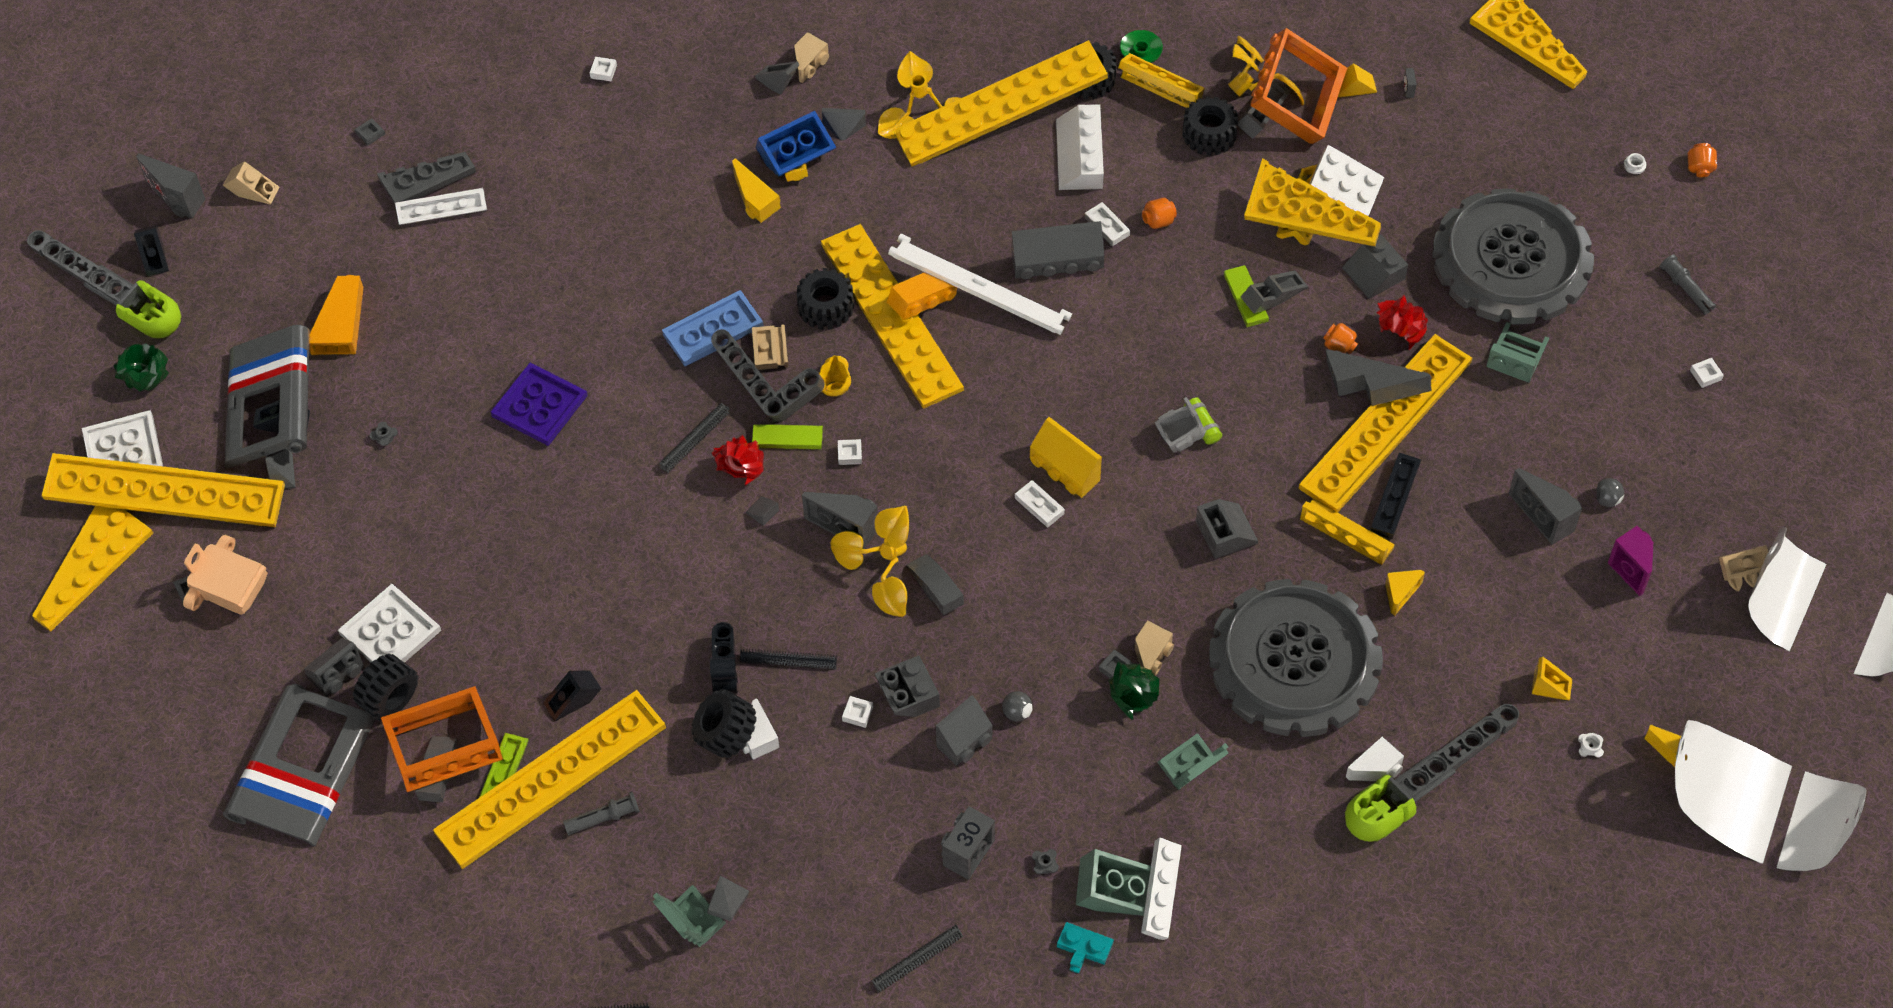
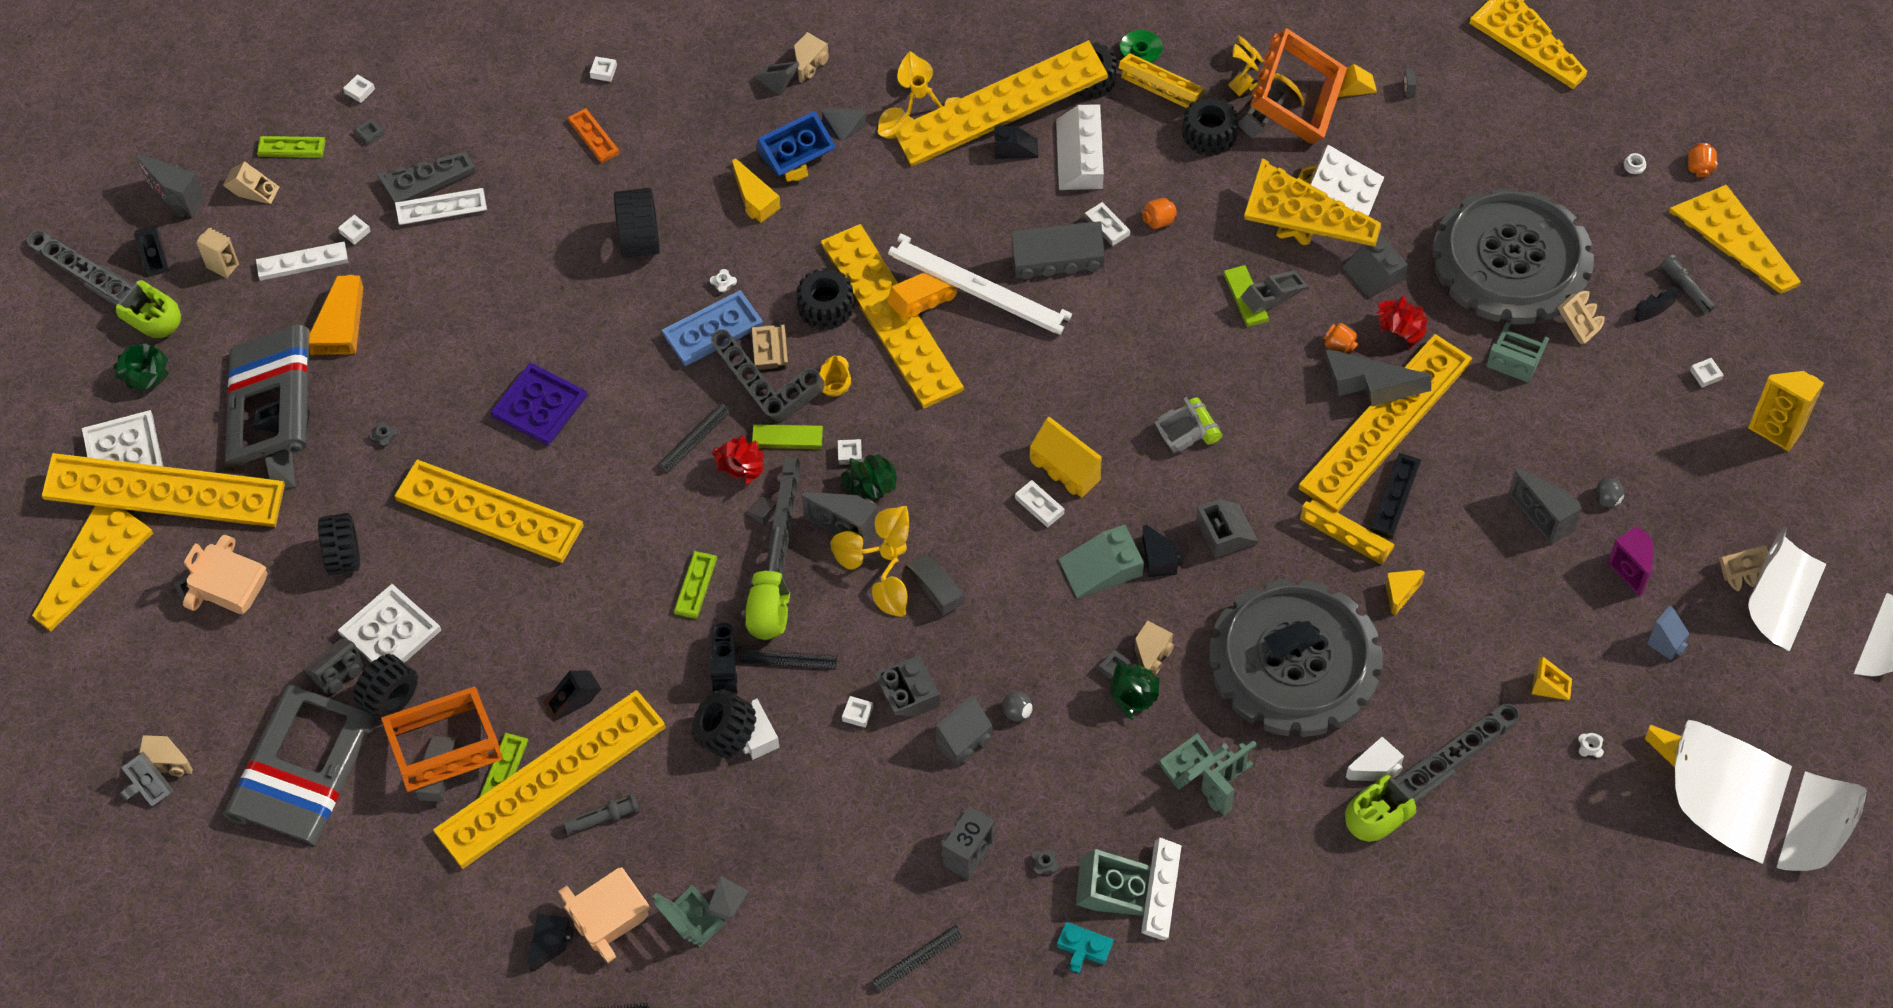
none -> dark grey plate [120,751,174,807]
none -> tan slope [139,735,193,777]
none -> tan brick [196,228,239,278]
none -> white plate [256,242,349,281]
none -> lime tile [257,136,326,158]
none -> black tyre [318,513,360,576]
none -> white plate [338,215,371,245]
none -> white plate [343,74,375,103]
none -> yellow plate [395,460,584,563]
none -> black slope [528,914,574,971]
none -> light nougat piece [558,867,651,964]
none -> orange tile [567,108,620,163]
none -> black tyre [614,187,660,258]
none -> lime tile [674,551,717,619]
none -> white plate [710,269,737,292]
none -> piece [745,458,801,640]
none -> dark green hair [840,454,897,500]
none -> black slope [994,126,1038,159]
none -> sand green slope [1059,524,1144,599]
none -> black slope [1142,525,1181,577]
none -> sand green plate [1201,741,1257,816]
none -> black slope [1264,621,1321,659]
none -> tan plate [1557,291,1605,344]
none -> black slope [1634,285,1679,322]
none -> sand blue slope [1647,606,1689,661]
none -> yellow wing [1669,185,1801,294]
none -> yellow slope [1748,371,1824,451]

